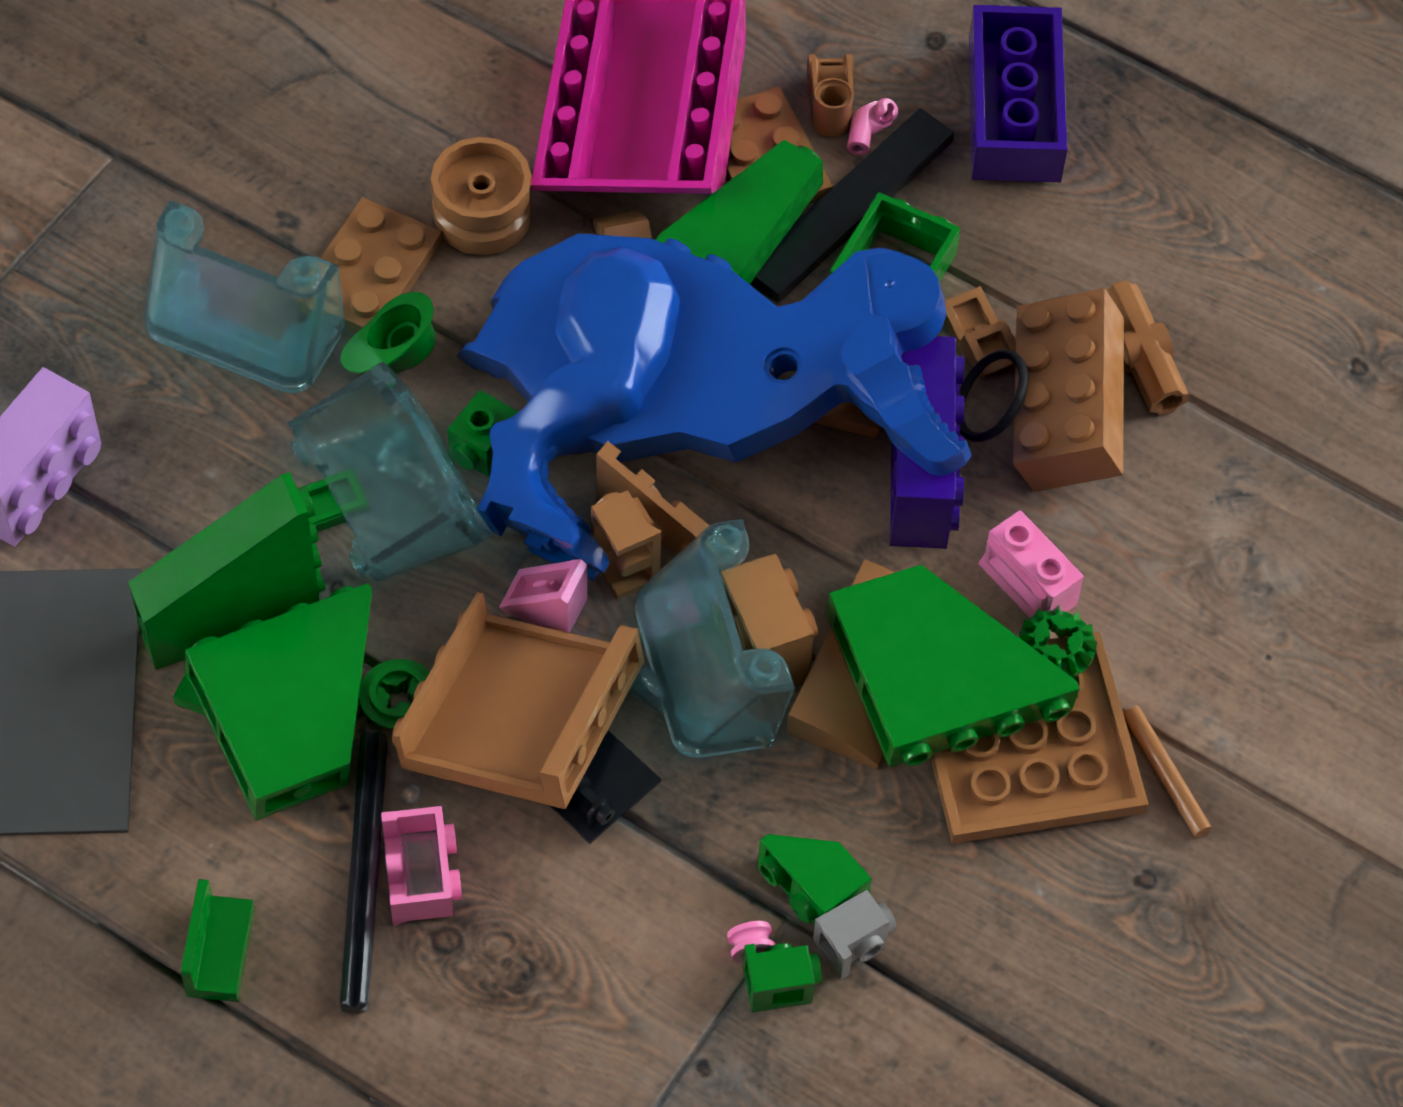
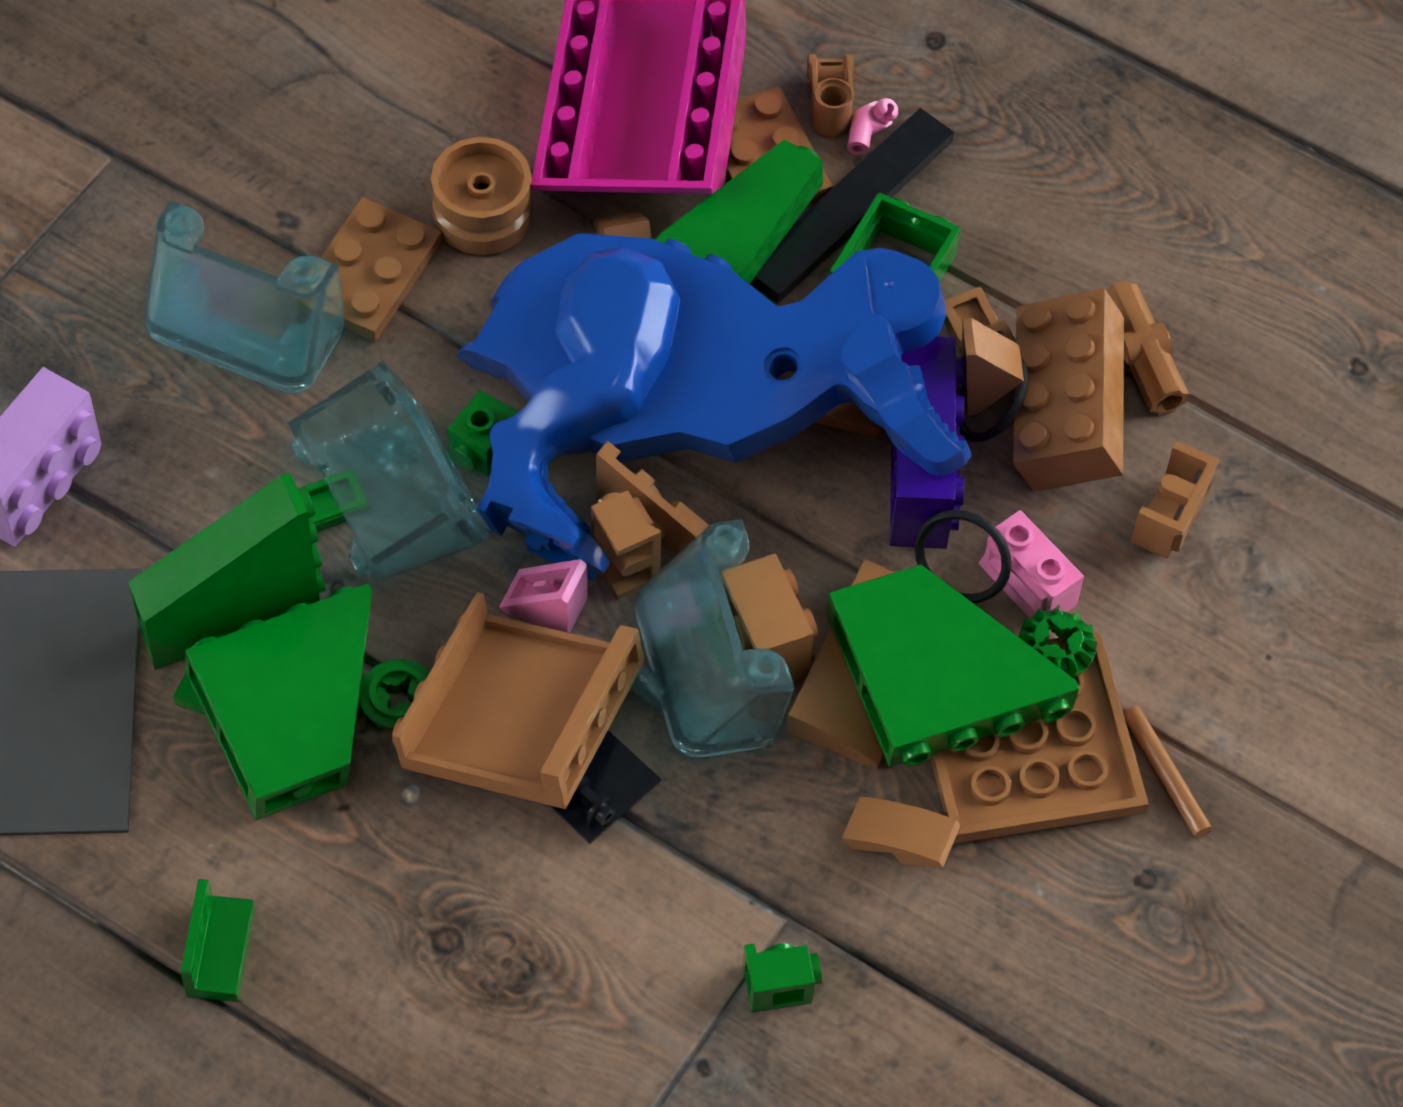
green piece [340,291,436,374] -> none
black axle [340,731,388,1014] -> none
bright pink window [381,806,462,926] -> none
bright pink bush [727,921,776,964] -> none
green slope [757,834,872,926] -> none
light grey brick [813,890,897,980] -> none
dark purple brick [969,5,1067,183] -> none
none -> medium nougat slope [842,797,961,868]
none -> black tyre [915,509,1012,603]
none -> medium nougat slope [962,318,1024,416]
none -> medium nougat window [1130,441,1220,559]

